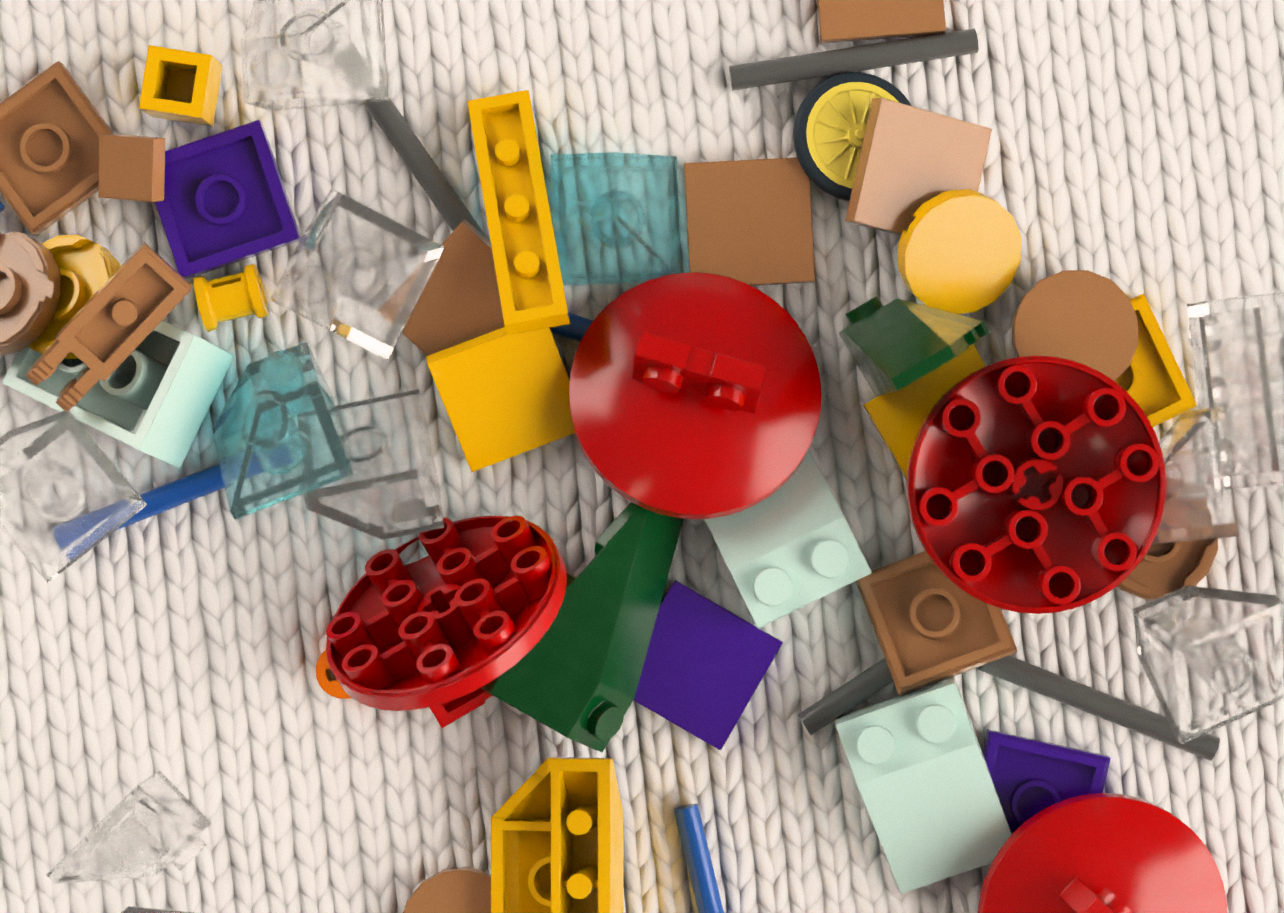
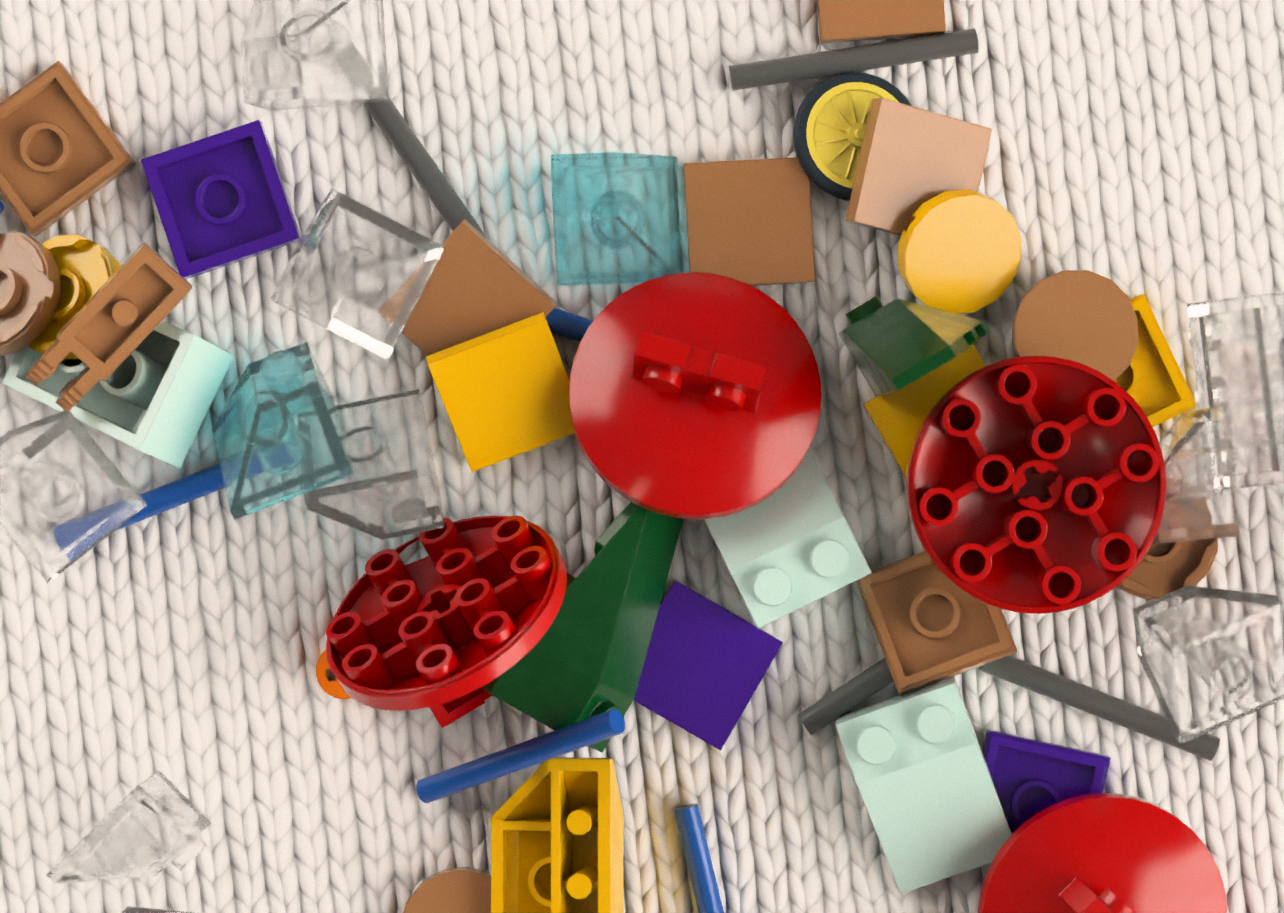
medium nougat tile [98,134,165,202] -> none
yellow brick [139,45,223,127] -> none
yellow bush [193,264,269,332] -> none
yellow plate [467,90,570,335] -> none
none -> blue bar [416,709,625,803]

